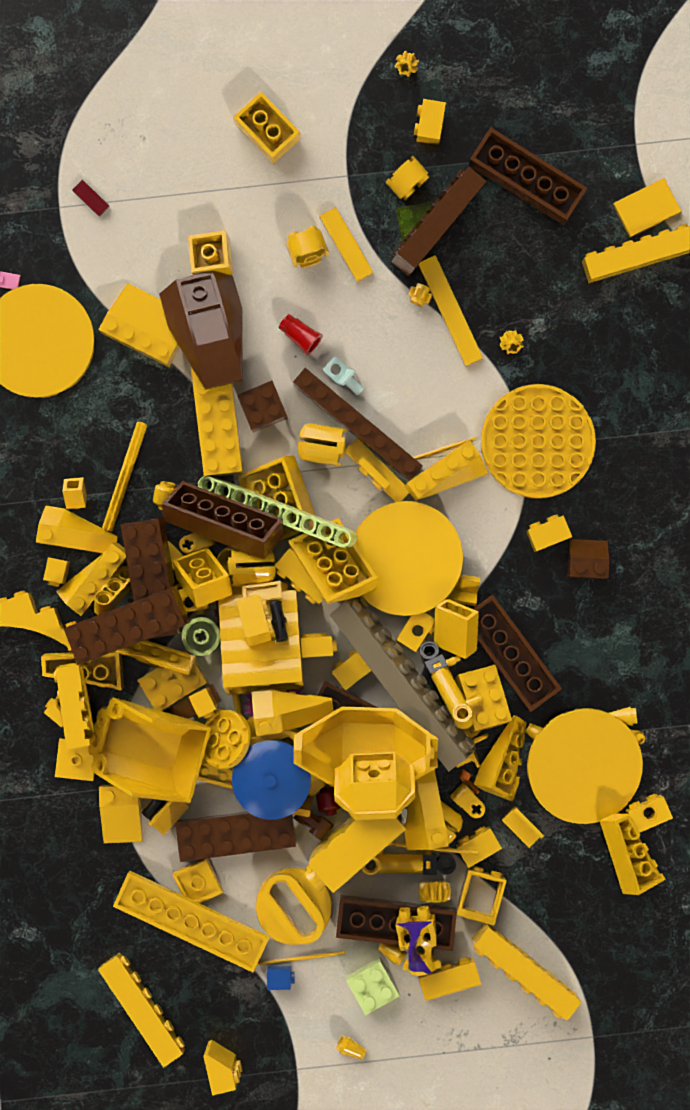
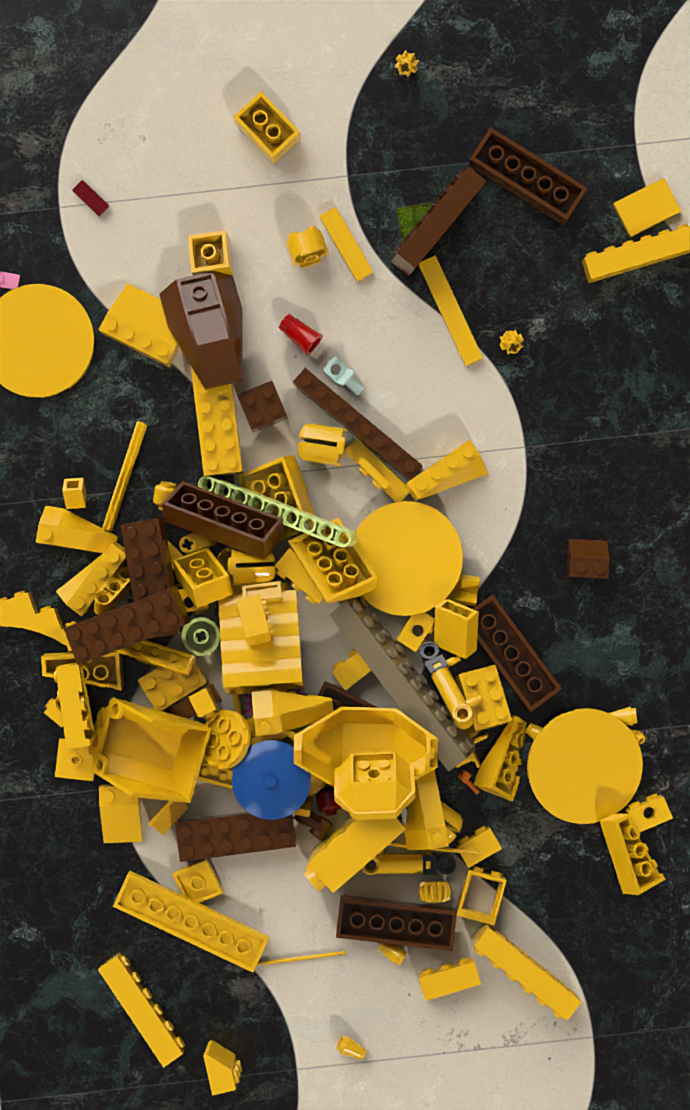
yellow brick [43,557,70,587] -> none
black pin [141,799,166,820] -> none
yellow piece [256,867,333,945] -> none
blue brick [267,966,295,990] -> none
black pin [269,601,288,642] -> none
yellow brick [301,633,337,658] -> none
yellowish green brick [346,957,400,1016] -> none
yellow brick [385,156,429,201] -> none
yellow piece [388,437,476,469] -> none
yellow hips [396,906,441,976] -> none
yellow gear [408,283,432,307] -> none
yellow brick [414,99,446,145] -> none
yellow piece [450,782,485,818] -> none
yellow tile [481,384,596,499] -> none
yellow panel [501,806,544,848] -> none
yellow brick [526,514,572,552] -> none

